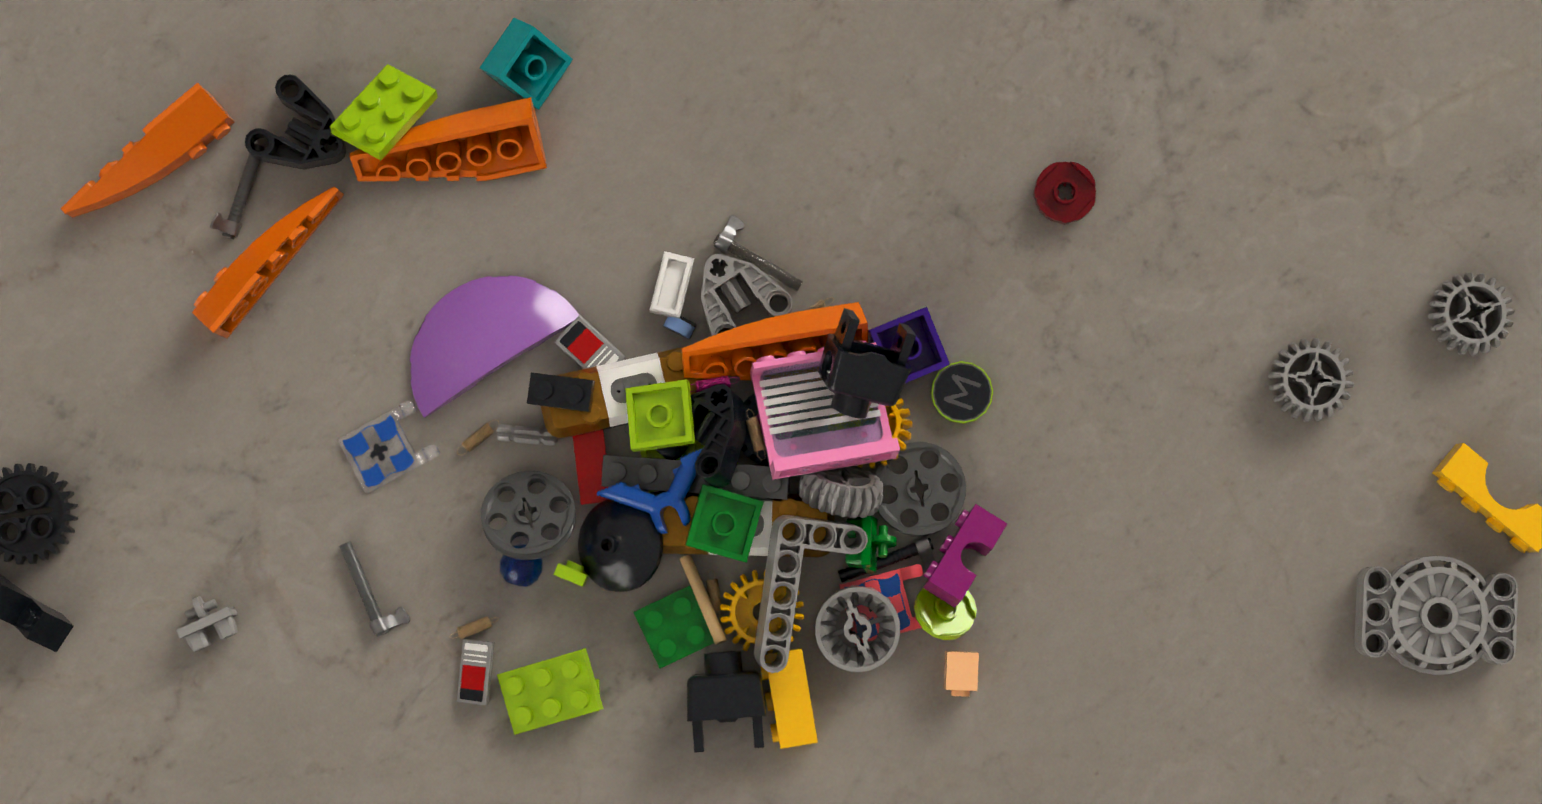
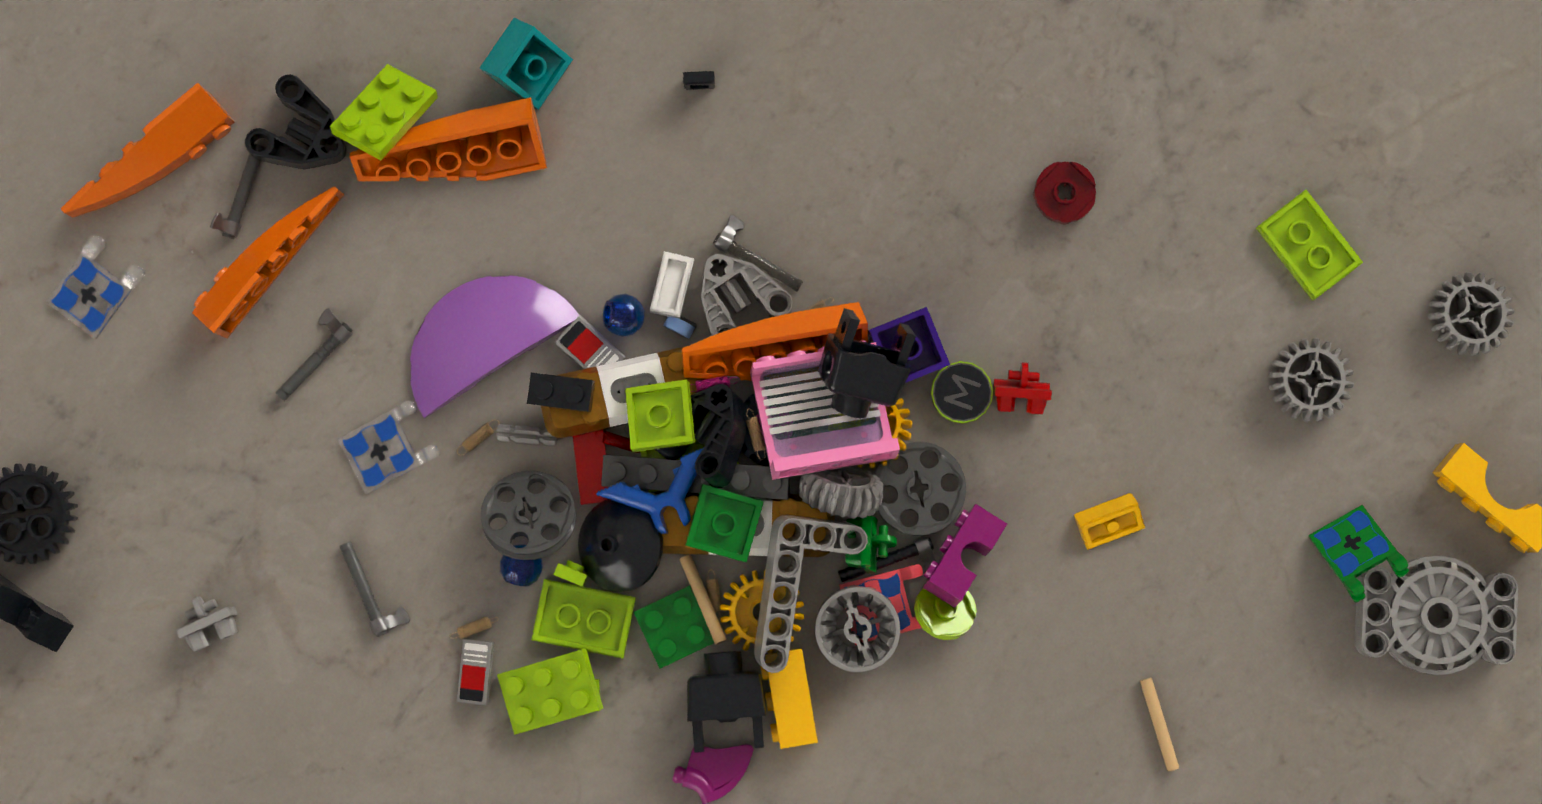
light nougat brick [944,651,979,697] -> none
none -> clear flag [46,236,146,339]
none -> dark grey piece [276,308,353,401]
none -> lime tile [531,579,636,659]
none -> red piece [595,430,640,453]
none -> clear blue piece [603,293,645,337]
none -> magenta arm [672,744,754,804]
none -> black tile [683,71,715,90]
none -> red hips [993,362,1052,415]
none -> yellow slope [1074,493,1145,550]
none -> tan bar [1140,677,1179,771]
none -> lime tile [1256,190,1363,301]
none -> green flag [1309,505,1409,603]

